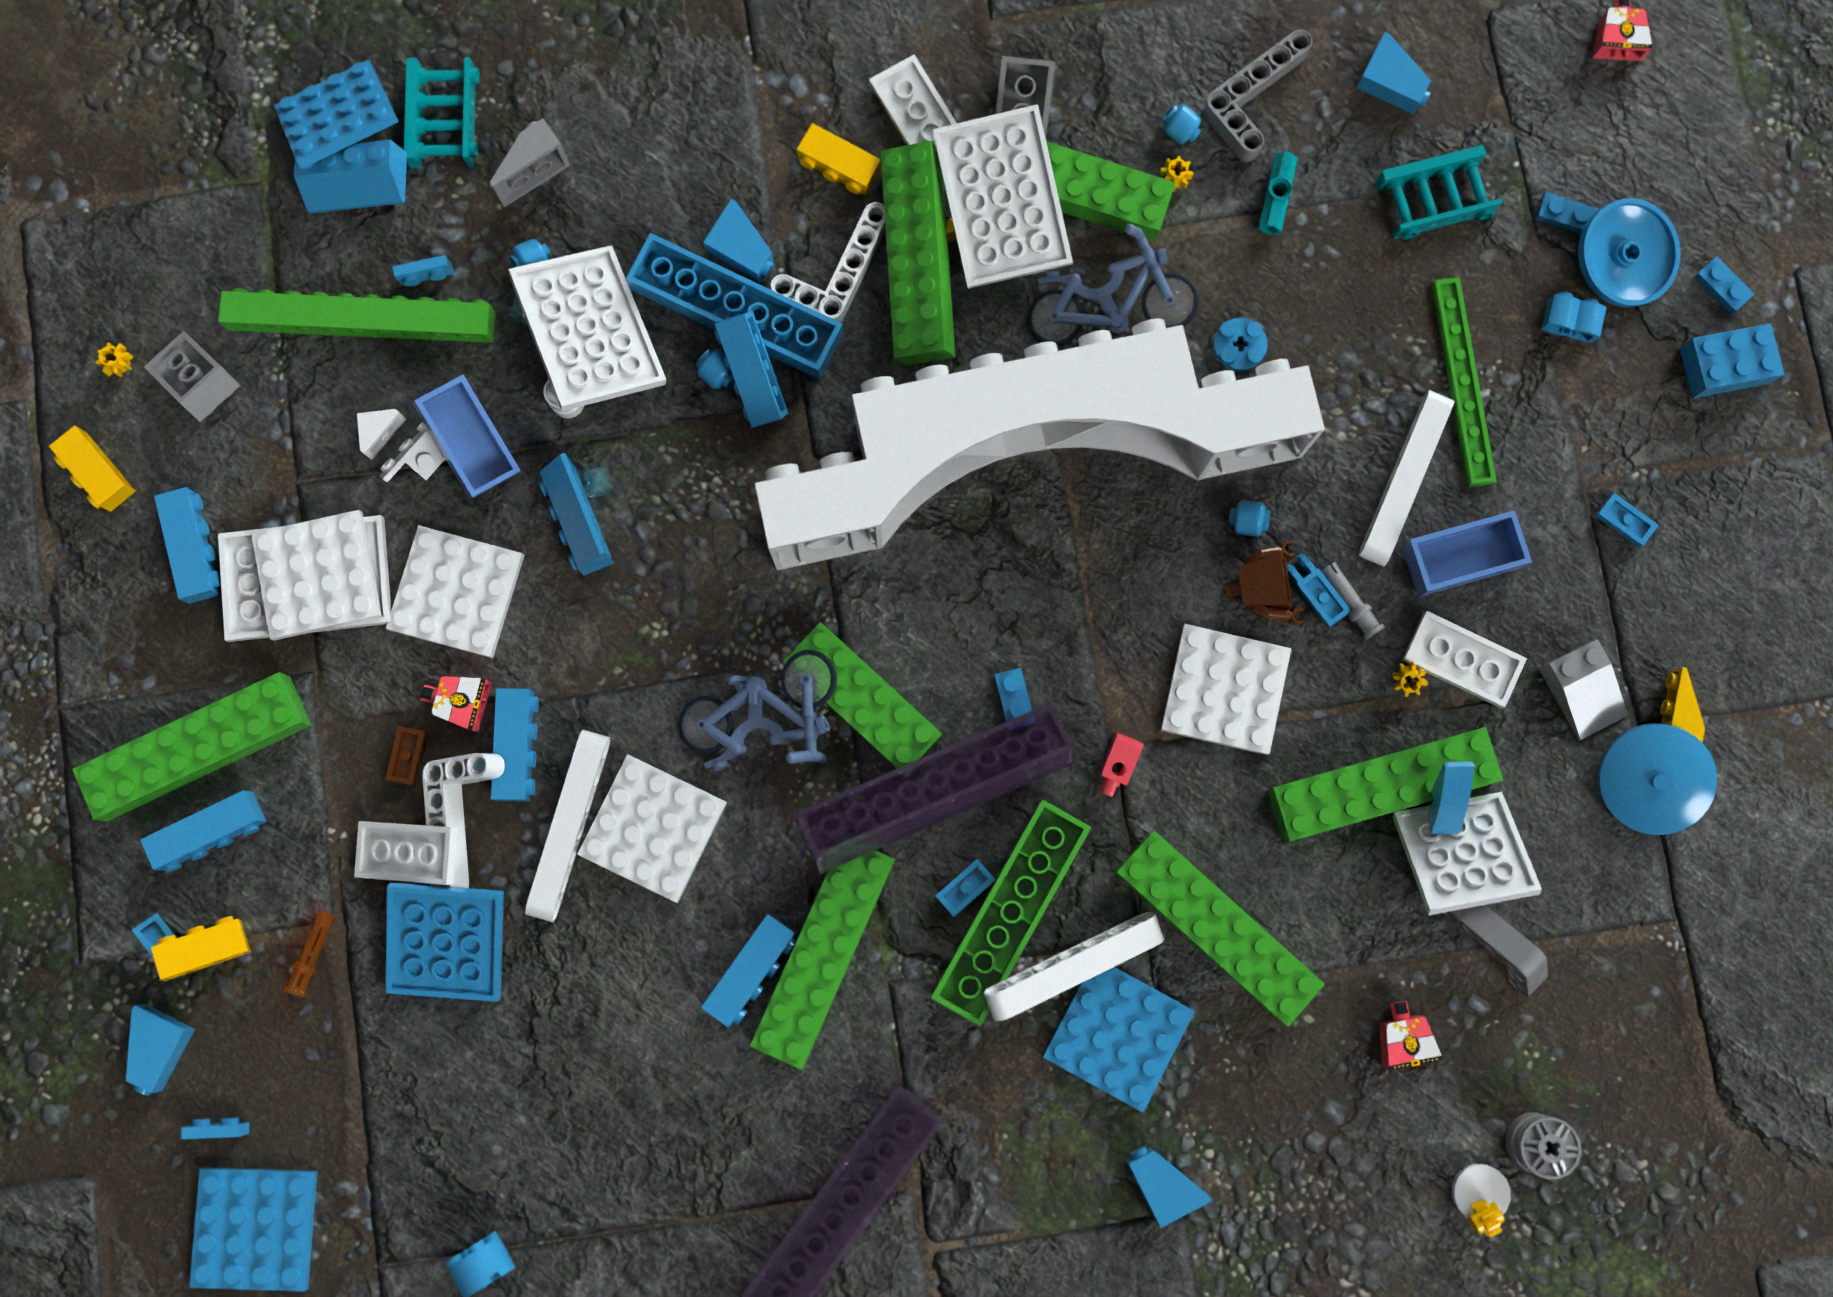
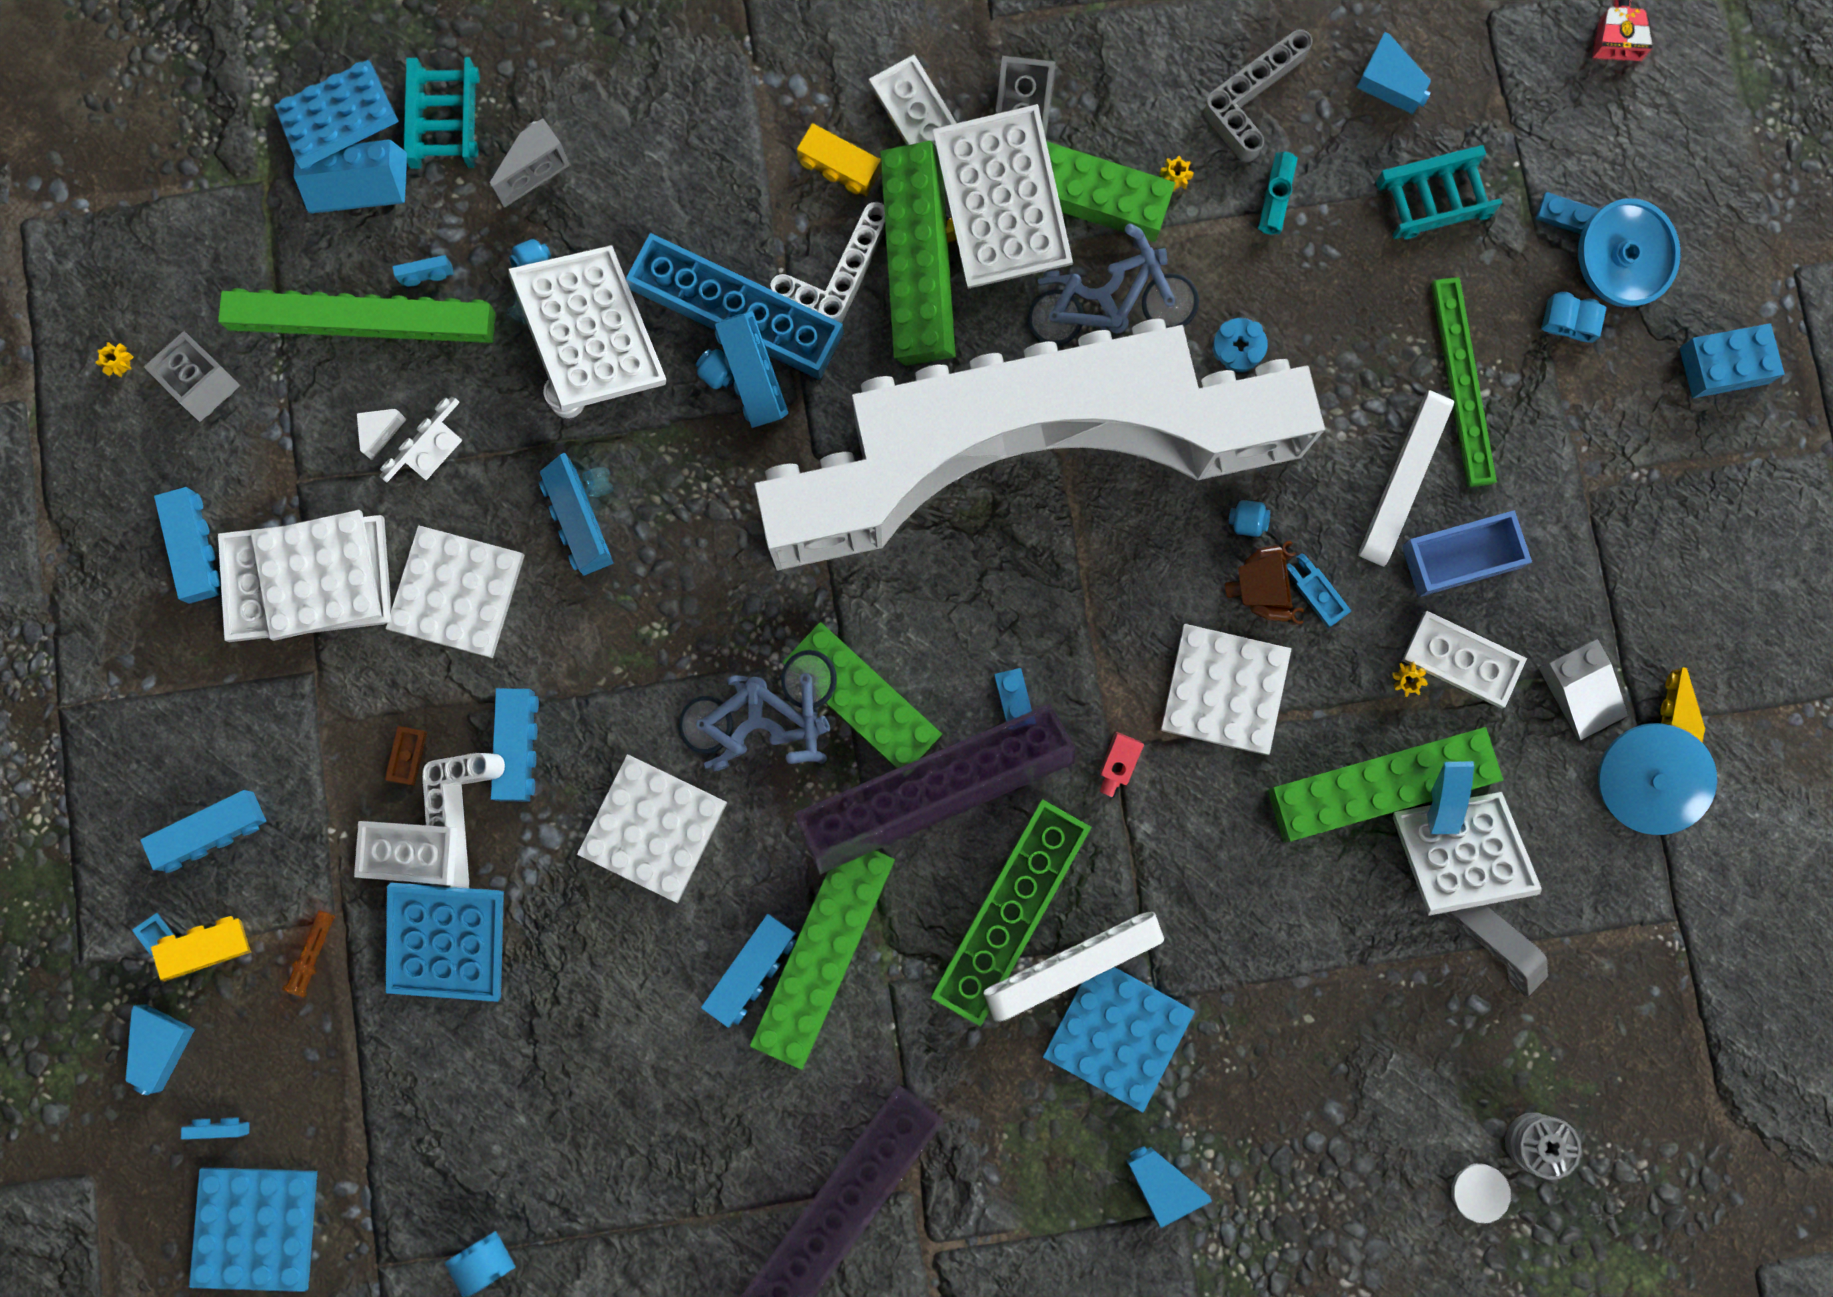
yellow brick [49,425,136,512] -> none
bright green brick [72,672,312,821] -> none
medium blue piece [413,375,521,500] -> none
torso [420,676,492,733] -> none
white beam [525,730,610,922] -> none
dark azure slope [703,199,775,283] -> none
dark azure plate [936,859,996,917] -> none
bright green brick [1114,831,1325,1027] -> none
dark azure head [1161,104,1201,145] -> none
light grey pin [1321,562,1385,641] -> none
torso [1379,1001,1442,1071] -> none
yellow gear [1467,1199,1505,1238] -> none
dark azure plate [1595,493,1658,548] -> none
dark azure plate [1694,257,1754,315] -> none

